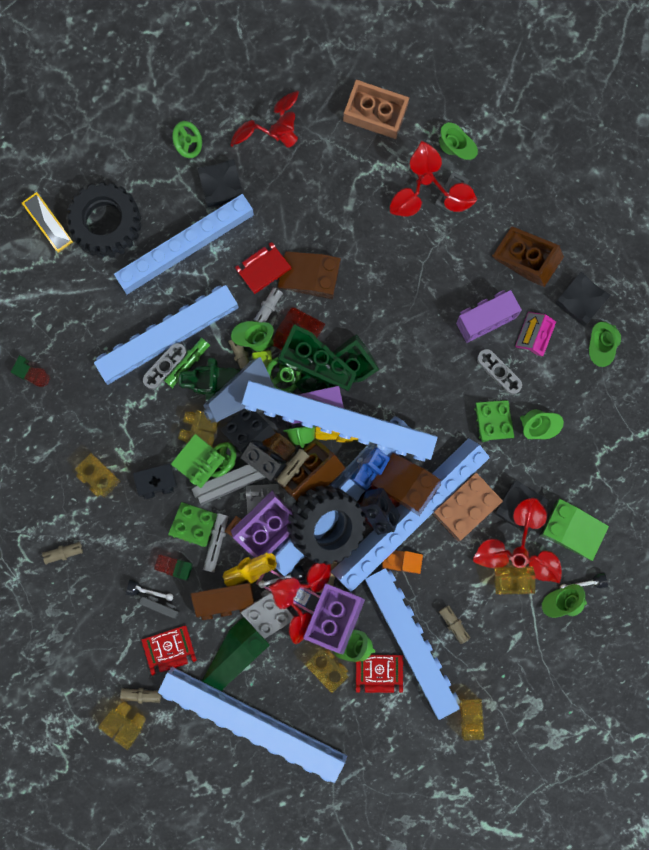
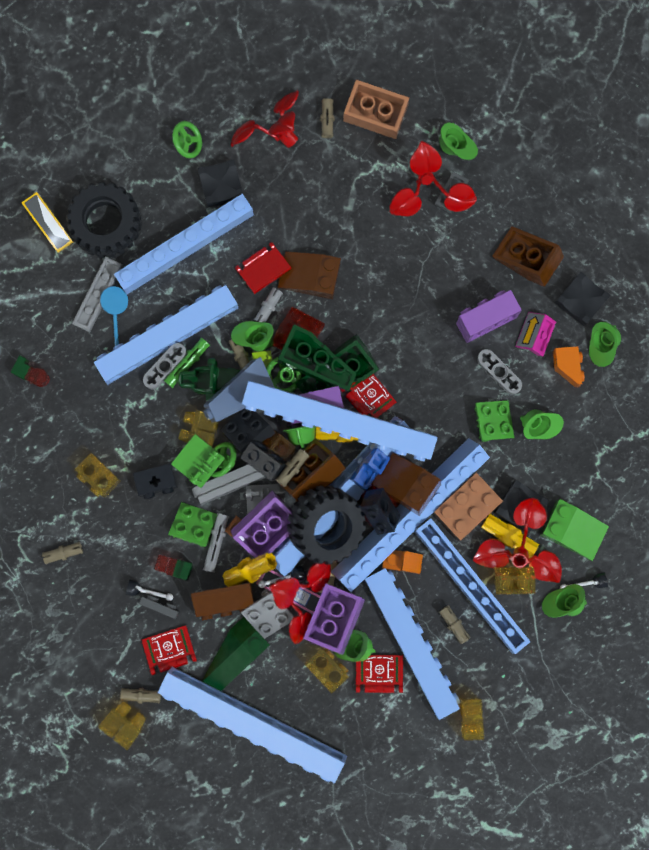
none -> light grey tile [72,257,123,333]
none -> dark azure piece [100,286,128,346]
none -> dark tan pin [320,99,335,138]
none -> red piece [340,374,397,418]
none -> light blue brick [415,518,530,654]
none -> yellow piece [481,514,539,558]
none -> orange slope [553,346,585,387]

